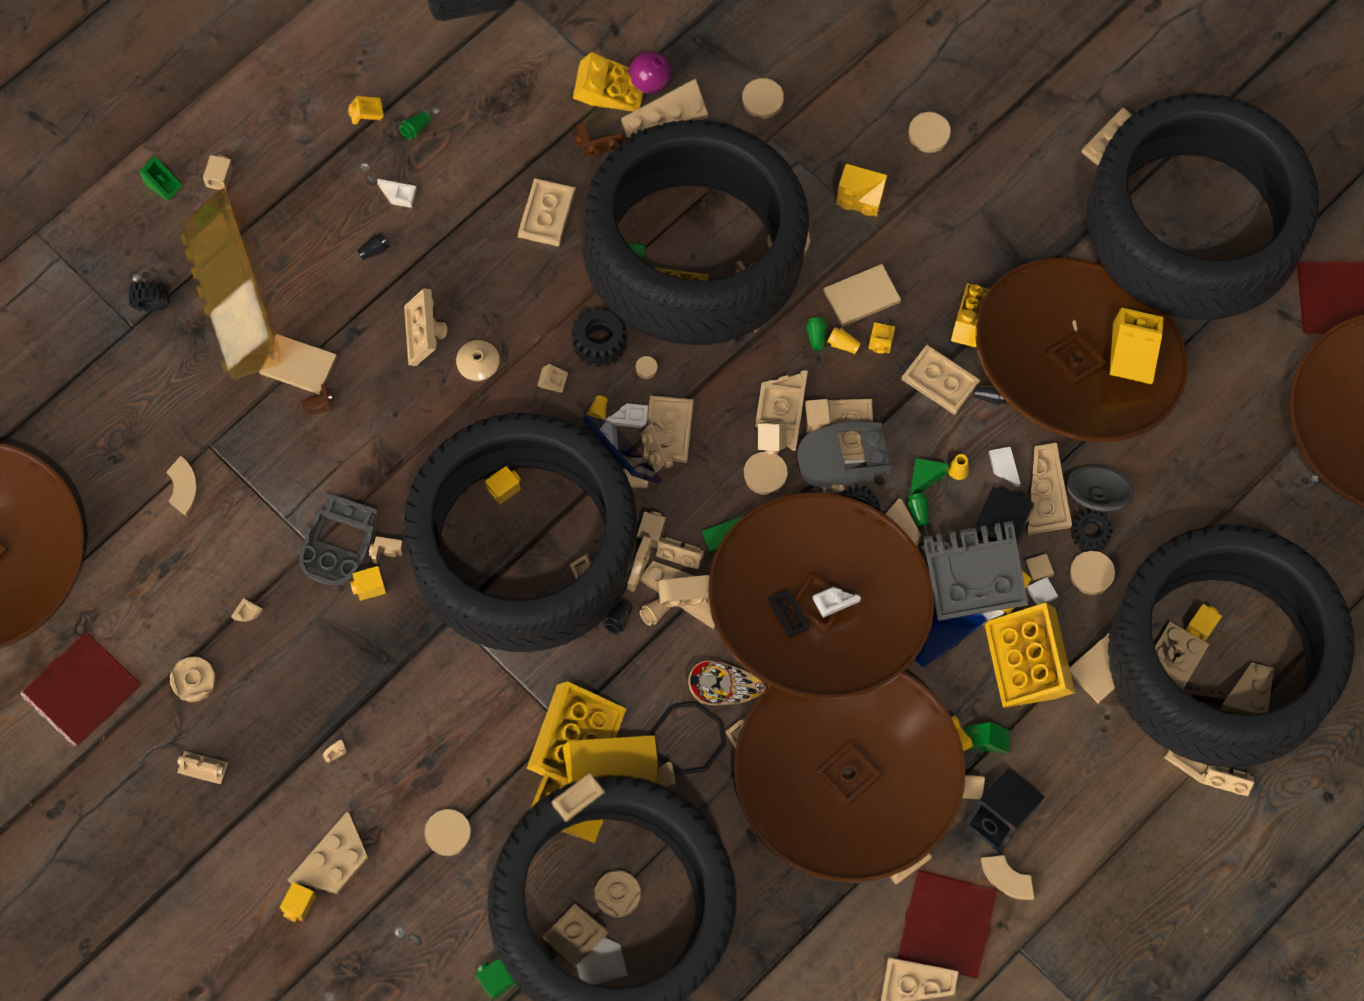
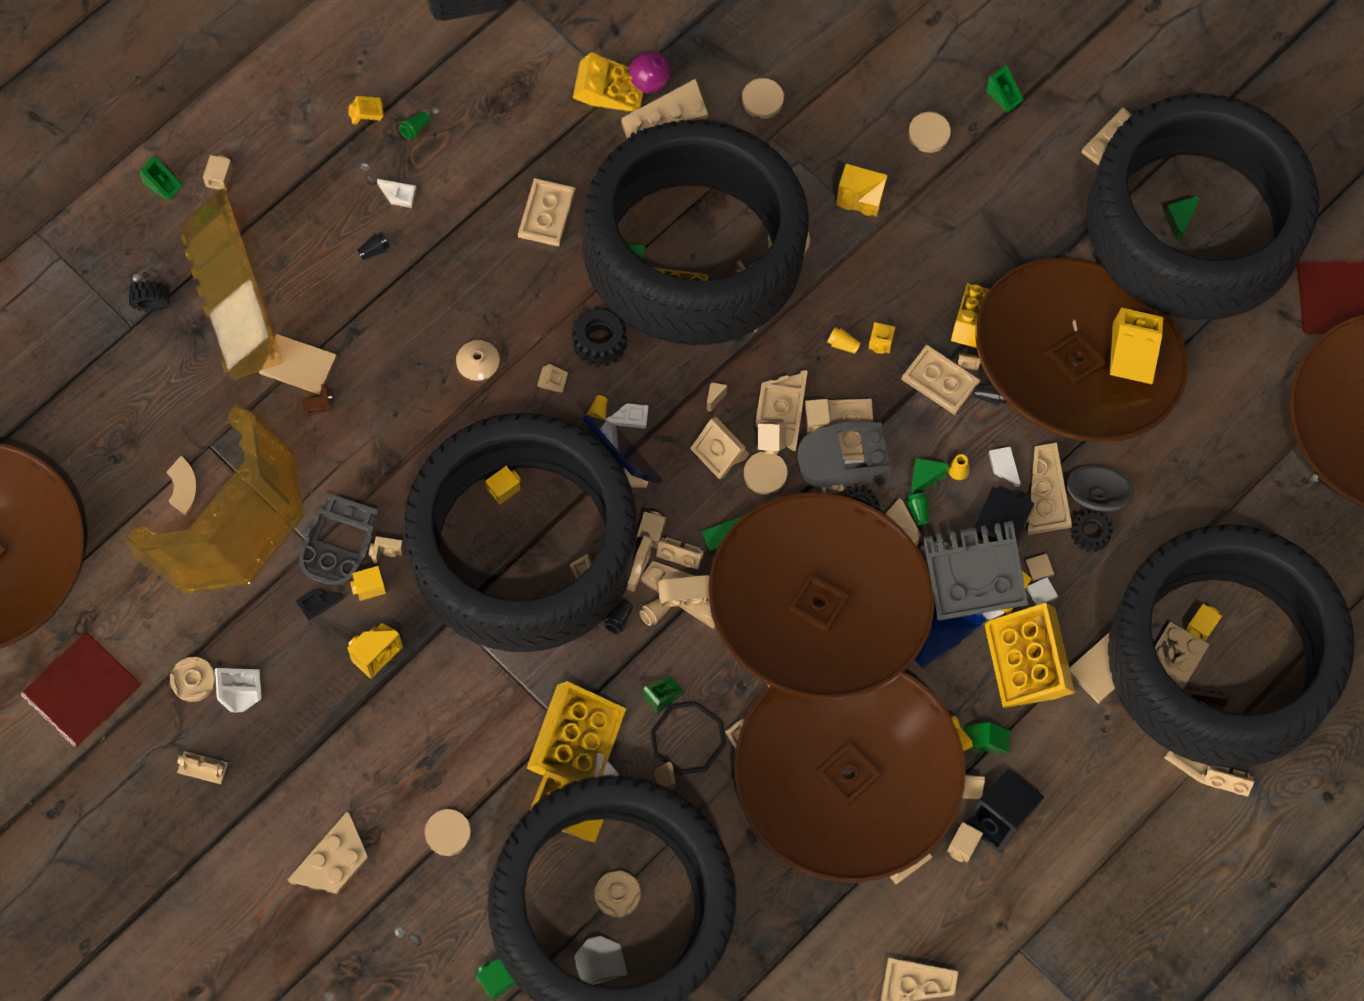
tan tile [231,598,263,622] -> none
yellow brick [280,882,316,922] -> none
tan tile [323,740,347,763] -> none
tan plate [404,288,447,366] -> none
tan tile [542,904,608,967] -> none
tan tile [551,773,604,822] -> none
yellow slope [563,736,658,783] -> none
reddish brown bracket [573,123,624,156] -> none
tan tile [636,356,657,379] -> none
tan hinge [640,423,674,473] -> none
tan tile [643,395,694,463] -> none
shield [688,661,766,706] -> none
black tile [768,590,810,638] -> none
green cone [806,318,827,351] -> none
white tile [813,587,861,617] -> none
tan tile [824,264,901,327] -> none
clear red piece [897,870,997,979] -> none
tan tile [980,855,1034,900] -> none
tan tile [1070,551,1115,595] -> none
tan wing [1220,662,1274,715] -> none
none -> clear yellow windscreen [124,403,304,594]
none -> white slope [215,668,262,712]
none -> black tile [296,589,344,621]
none -> yellow slope [348,623,403,679]
none -> green slope [643,675,685,714]
none -> tan bracket [690,417,749,479]
none -> tan slope [707,383,727,411]
none -> tan brick [947,822,983,862]
none -> tan slope [957,353,981,371]
none -> green slope [986,65,1023,112]
none -> green slope [1164,197,1200,242]

